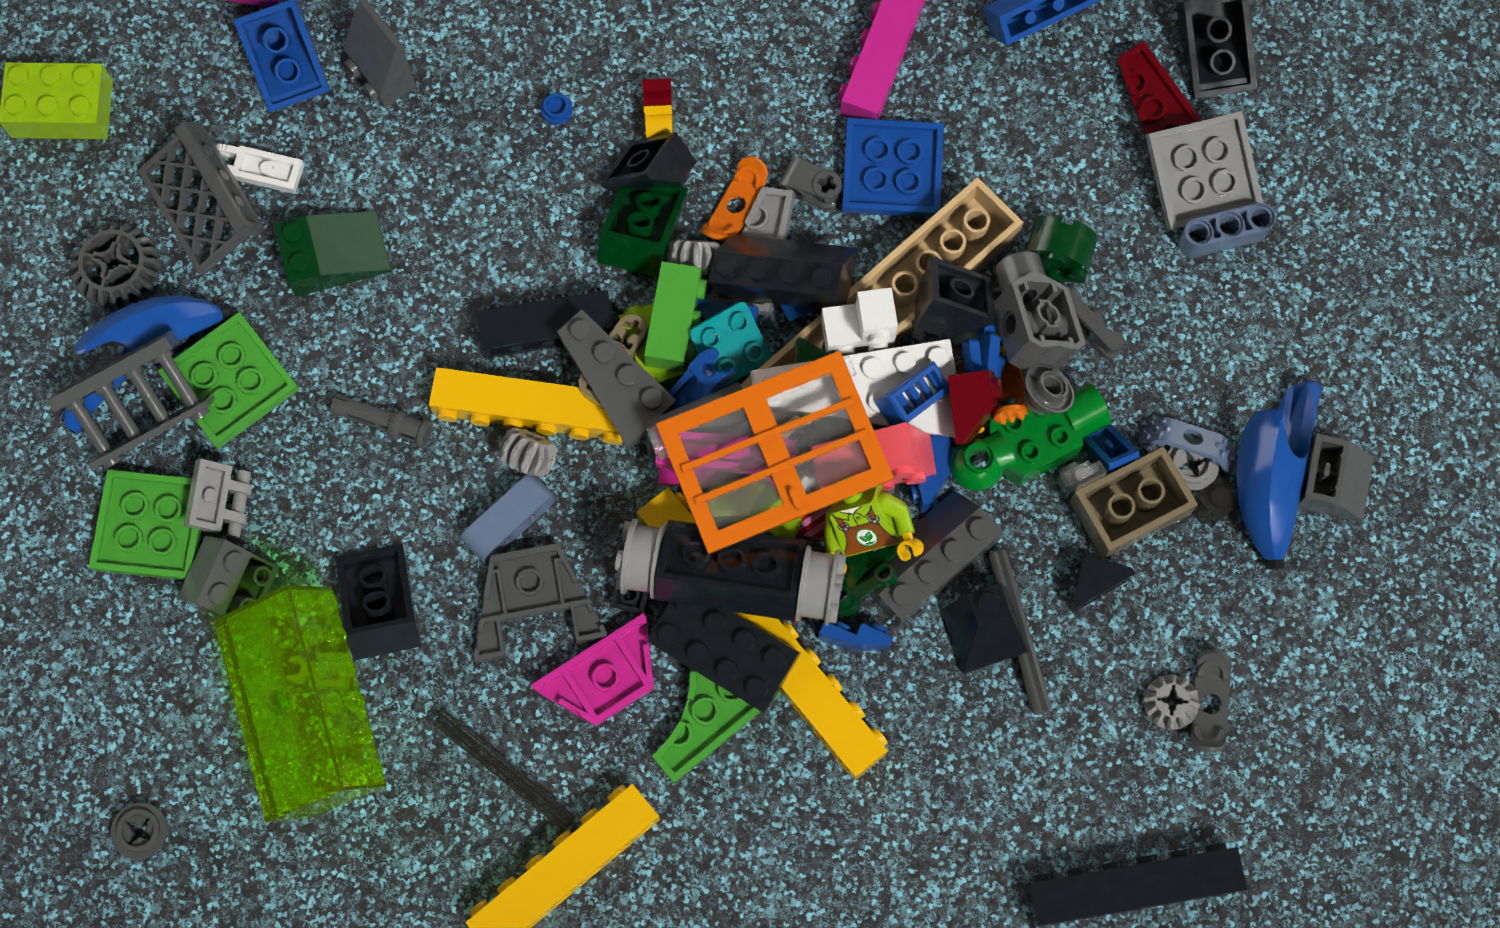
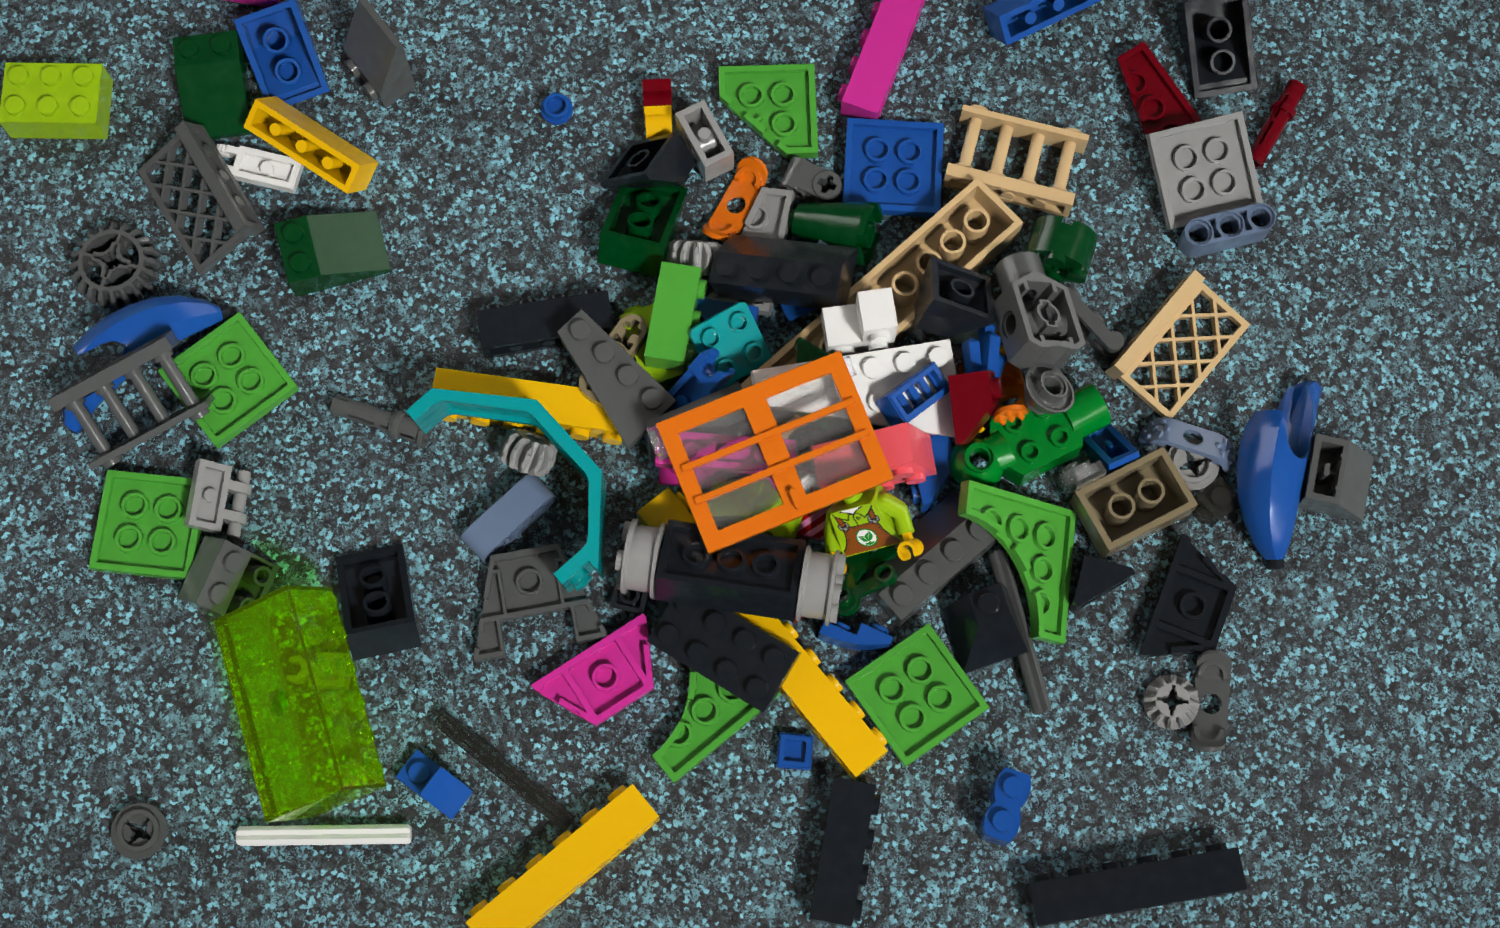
none -> dark green slope [172,30,253,139]
none -> white axle [236,824,412,846]
none -> yellow brick [243,96,379,194]
none -> blue slope [395,749,473,820]
none -> teal panel [406,388,607,593]
none -> light grey brick [675,100,734,182]
none -> bright green plate [718,64,818,159]
none -> blue tile [776,732,814,771]
none -> dark green cone [788,202,882,267]
none -> black brick [809,777,881,928]
none -> bright green plate [844,623,990,768]
none -> tan fence [942,104,1090,217]
none -> bright green plate [958,480,1076,645]
none -> blue brick [979,767,1031,846]
none -> tan fence [1104,270,1250,418]
none -> black wing [1137,534,1237,658]
none -> dark red pin [1251,79,1307,169]

